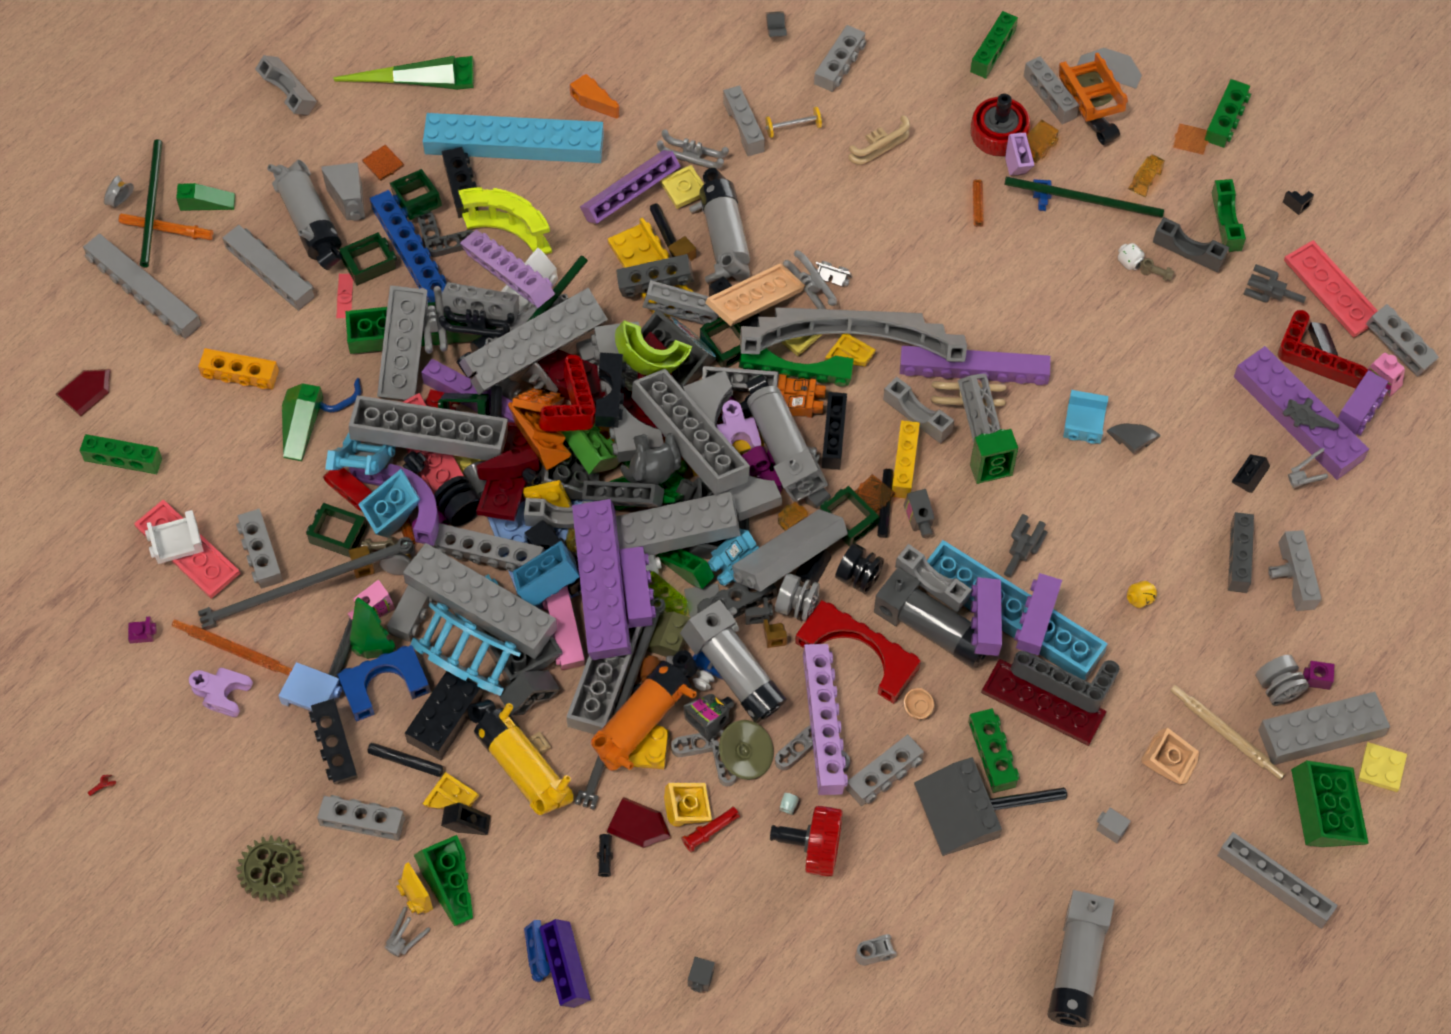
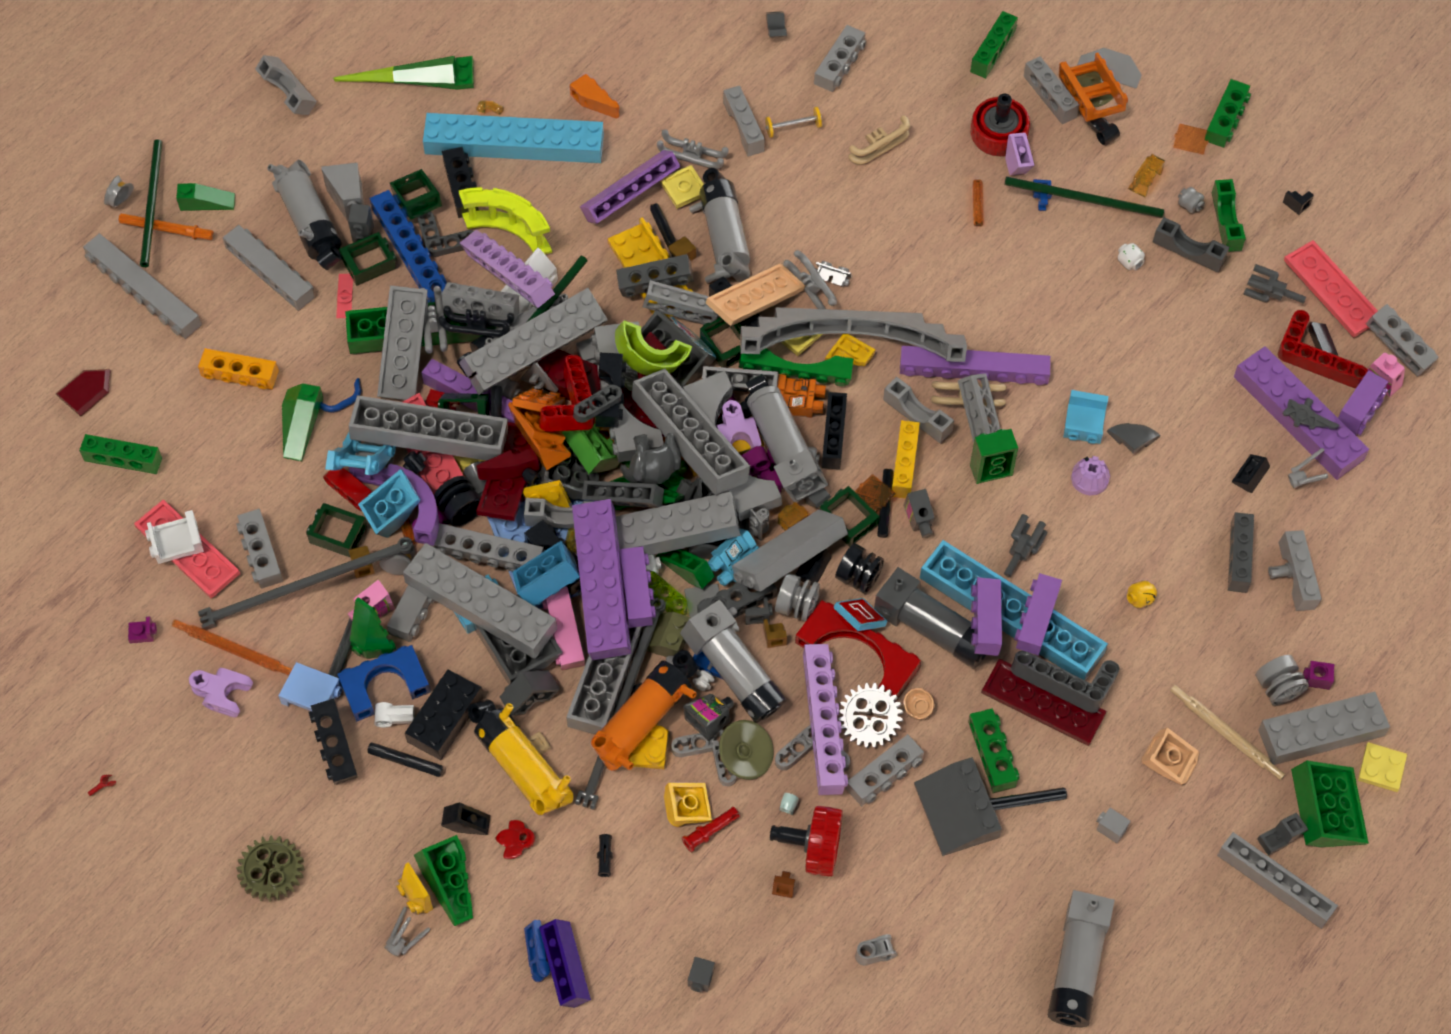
light grey brick [317,795,405,841] -> none
dark tan bar [361,536,398,554] -> none
clear orange piece [362,144,404,181] -> none
medium azure fence [410,602,521,696] -> none
yellow wing [422,772,479,809] -> none
dark red tile [607,797,671,848] -> none
dark orange brick [640,656,661,683] -> none
light grey arch [895,544,972,613] -> none
clear yellow brick [1027,119,1059,163] -> none
dark tan bar [1139,258,1175,281] -> none
none -> dark grey brick [348,204,374,242]
none -> white piece [374,702,415,728]
none -> clear yellow arm [476,101,504,115]
none -> red plate [495,820,535,859]
none -> dark grey beam [573,385,622,423]
none -> light grey hinge [749,508,769,542]
none -> dark orange tile [772,871,795,898]
none -> tile [834,598,887,631]
none -> white gear [838,683,904,748]
none -> lavender piece [1071,456,1110,496]
none -> light grey piece [1178,187,1205,213]
none -> dark grey slope [1257,812,1308,856]

